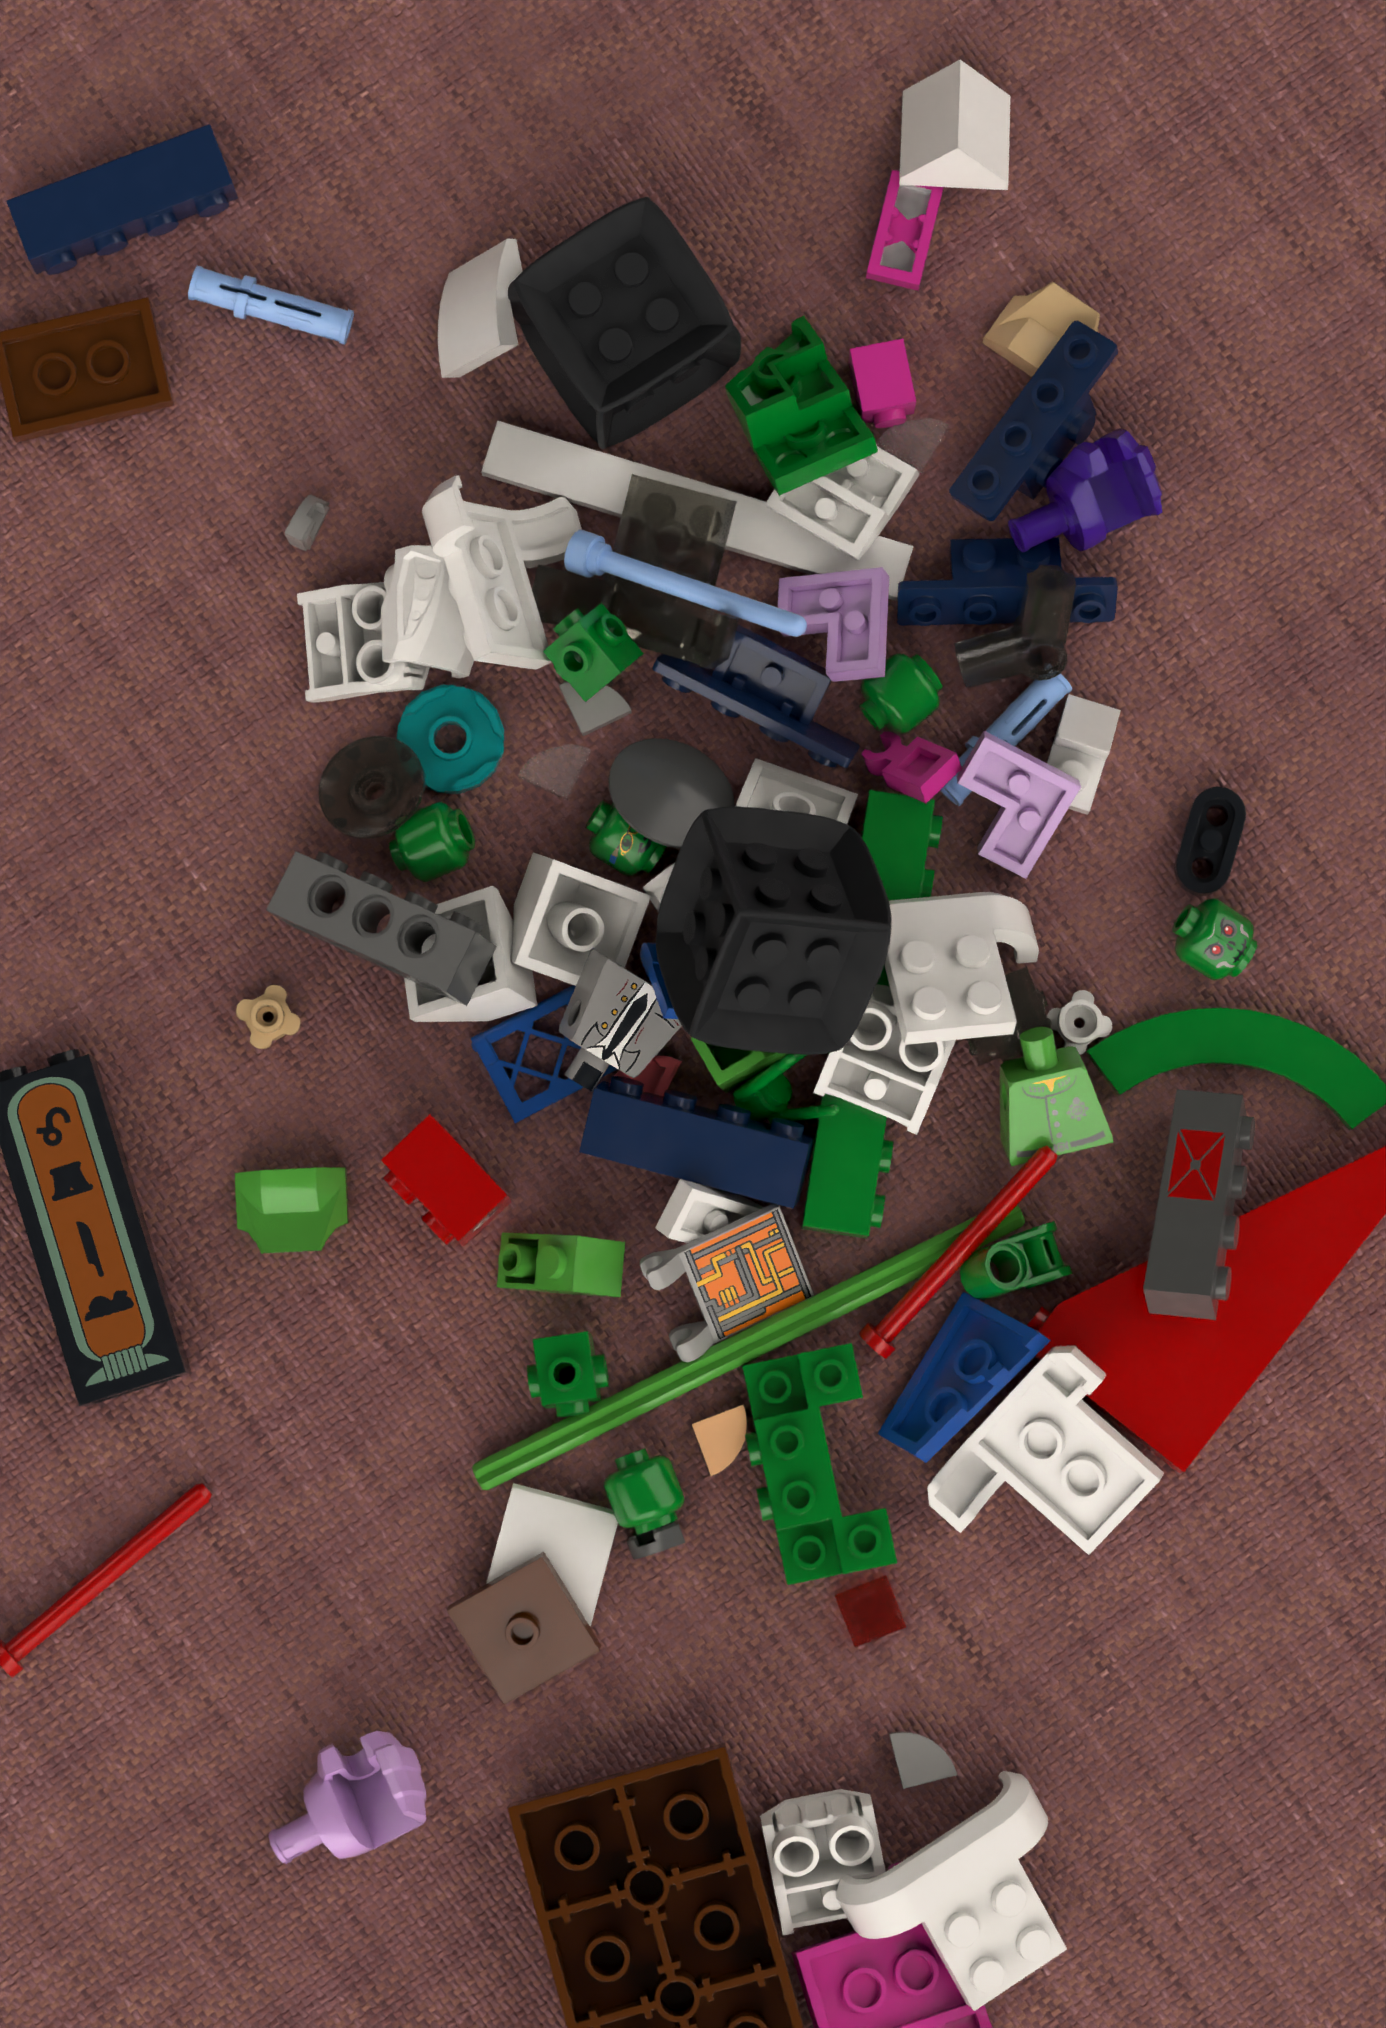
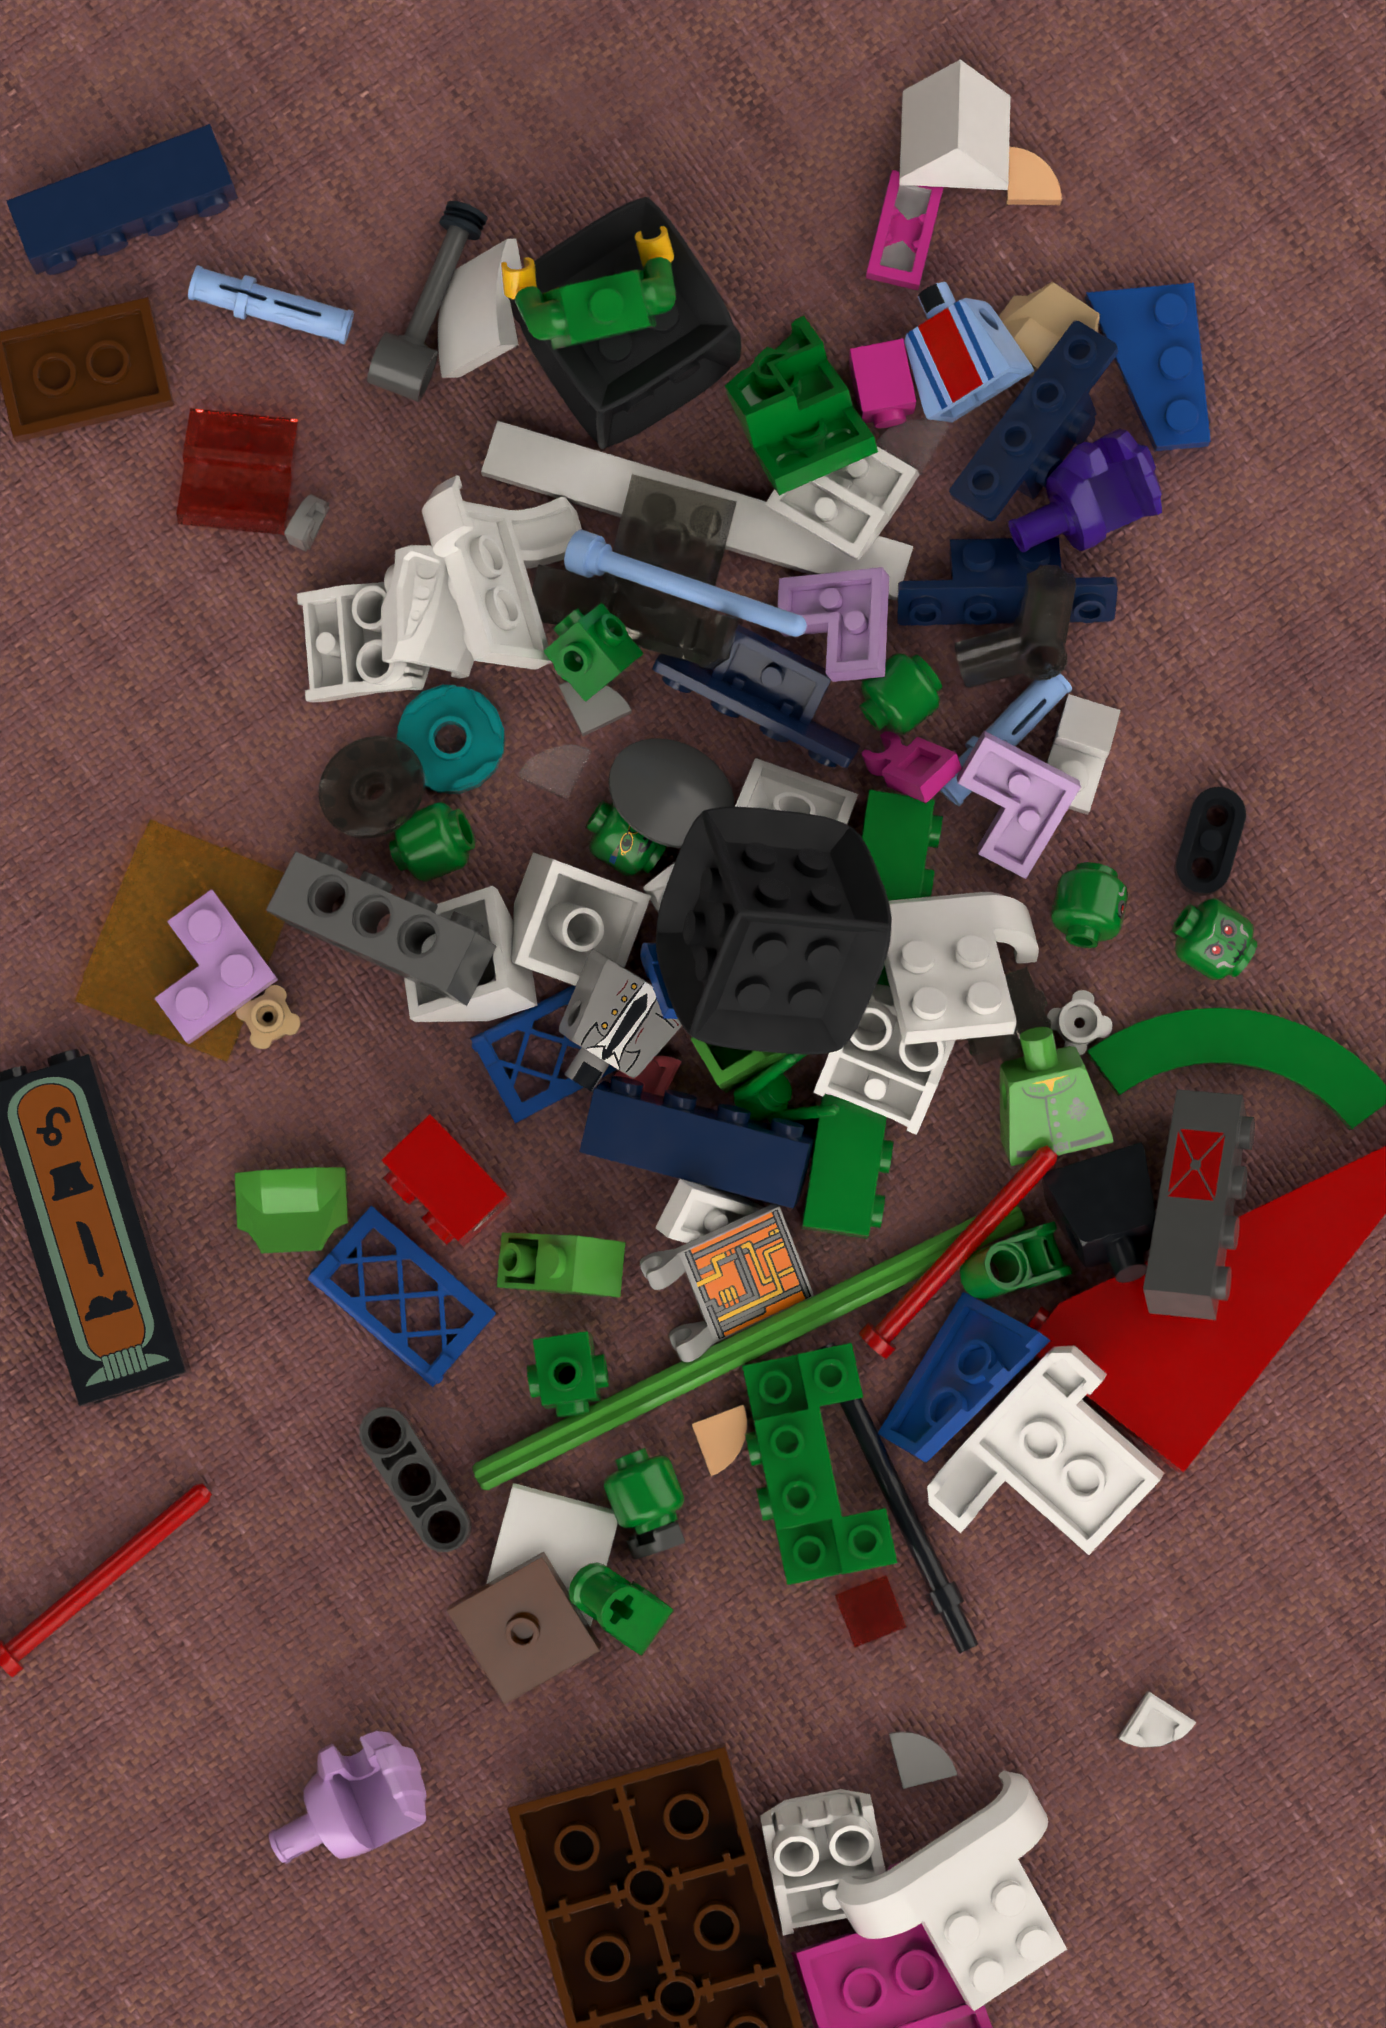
none -> clear yellow piece [75,819,285,1063]
none -> lavender plate [155,889,278,1044]
none -> clear red slope [176,408,299,535]
none -> blue window [307,1206,497,1387]
none -> dark grey beam [359,1407,472,1552]
none -> dark grey piece [367,200,488,402]
none -> green torso [501,226,676,350]
none -> green piece [569,1562,674,1656]
none -> black bar [817,1341,978,1654]
none -> torso [904,282,1034,422]
none -> light nougat tile [1006,147,1062,205]
none -> black torso [1042,1142,1156,1283]
none -> green head [1051,862,1128,948]
none -> blue wing [1084,283,1211,451]
none -> white tile [1118,1691,1196,1748]

